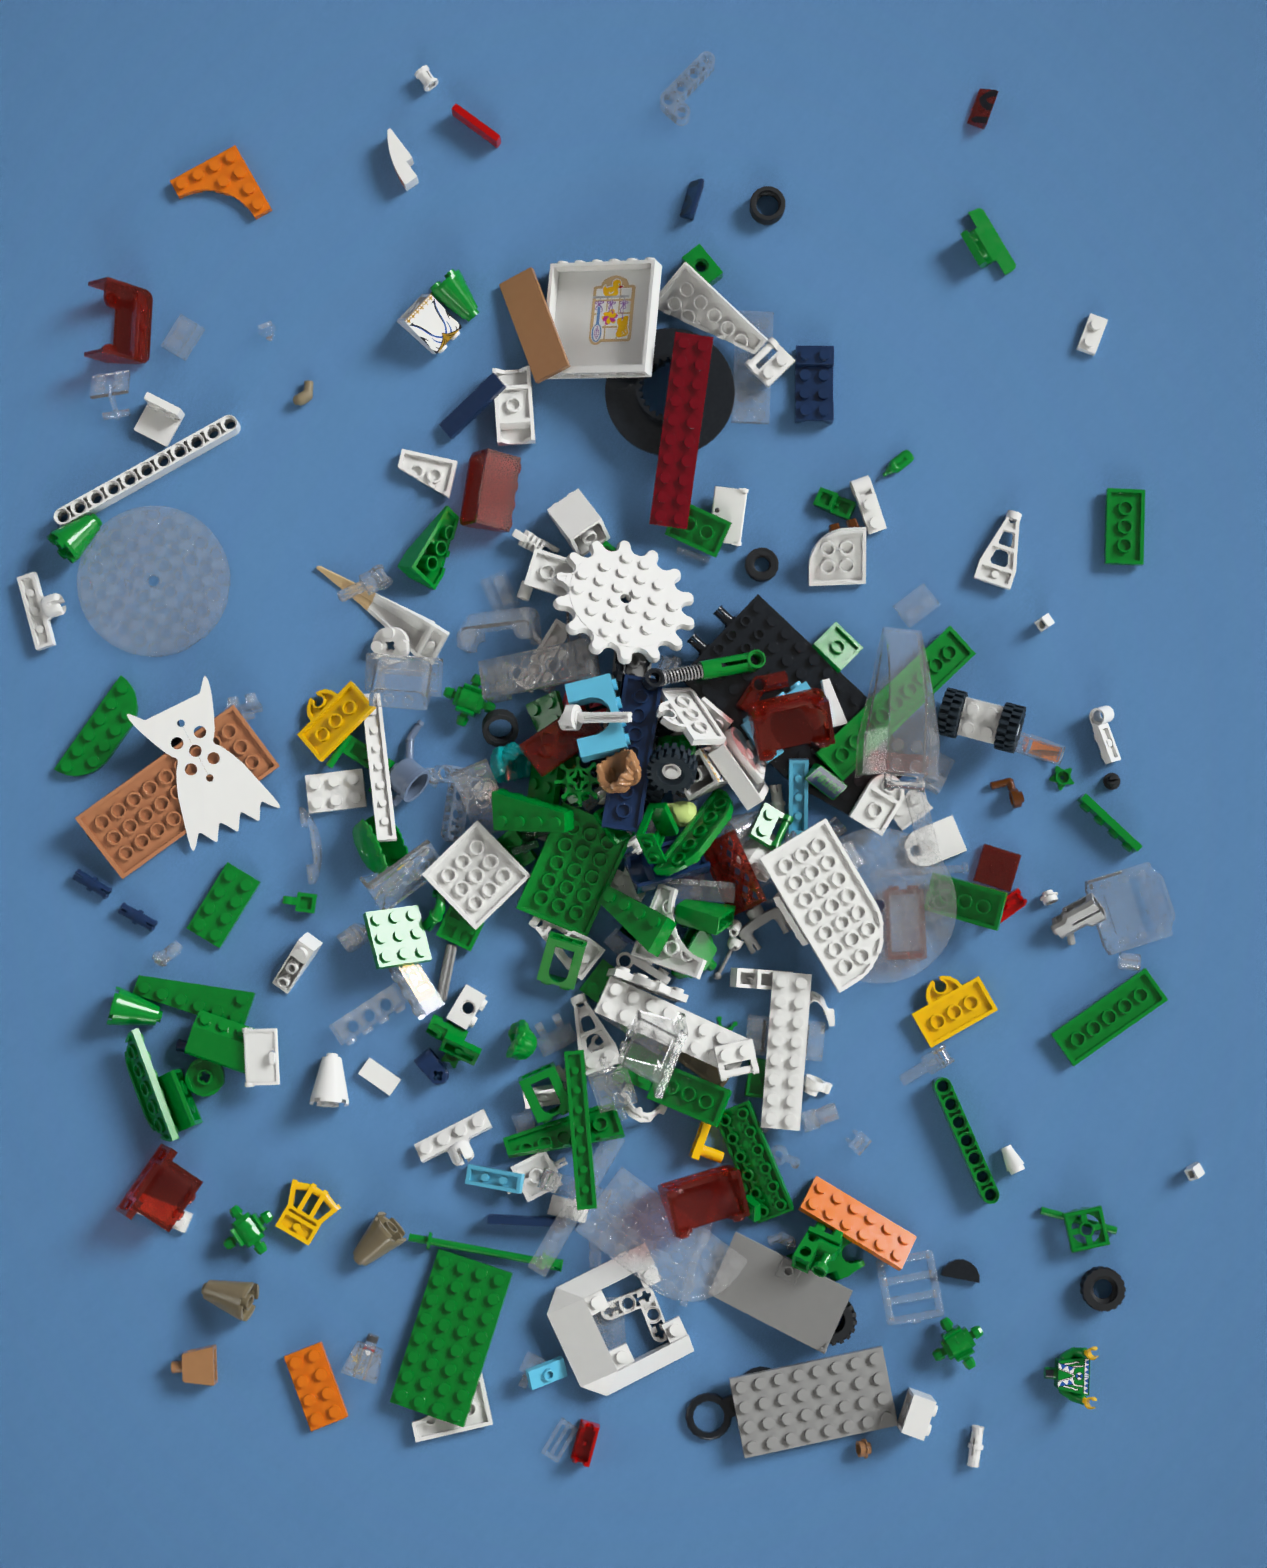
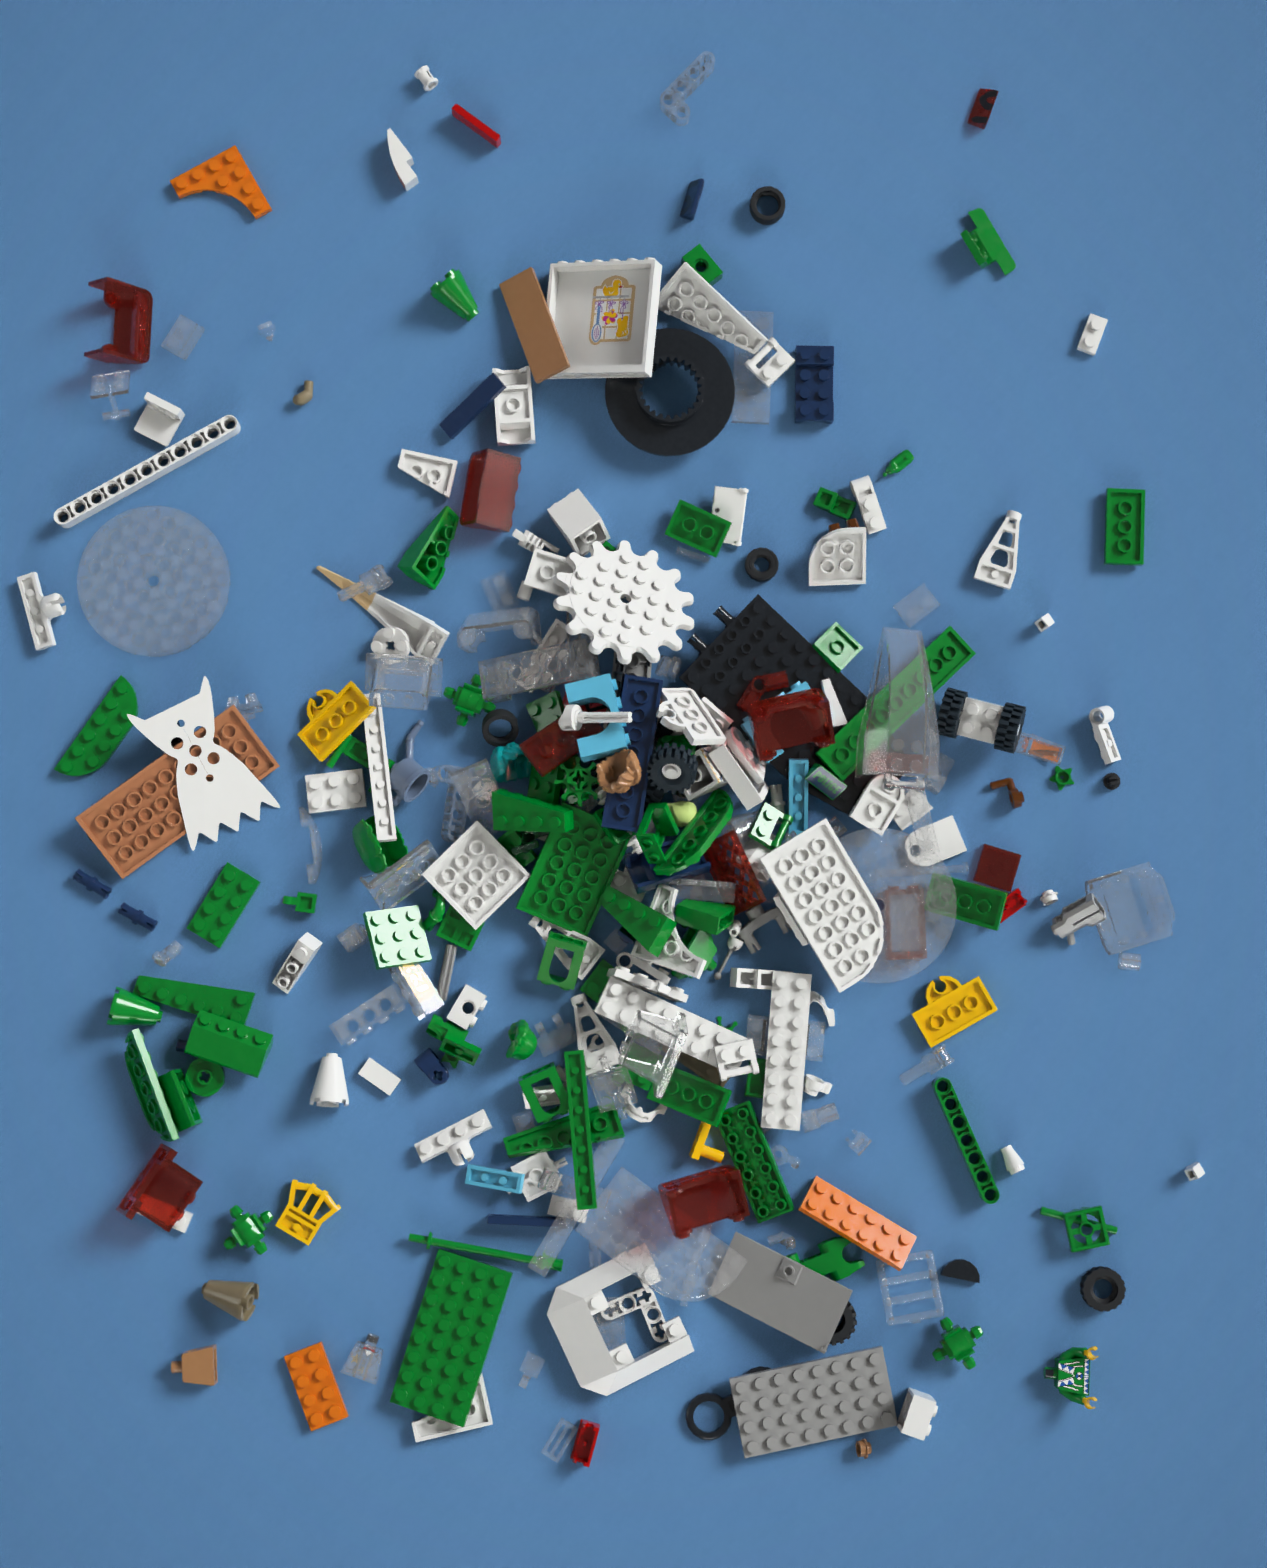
green cone [47,513,103,564] -> none
white door [242,1027,280,1087] -> none
dark tan cone [353,1212,406,1266] -> none
white slope [397,294,462,354] -> none
medium azure plate [525,1356,568,1390] -> none
piece [641,650,766,691] -> none
dark red plate [649,332,714,529] -> none
green plate [742,1194,761,1222] -> none
green hips [791,1222,843,1277] -> none
clear pin [842,840,866,869] -> none
white pin [966,1425,985,1468] -> none
green plate [1050,968,1168,1066] -> none
green plate [1077,793,1143,853] -> none

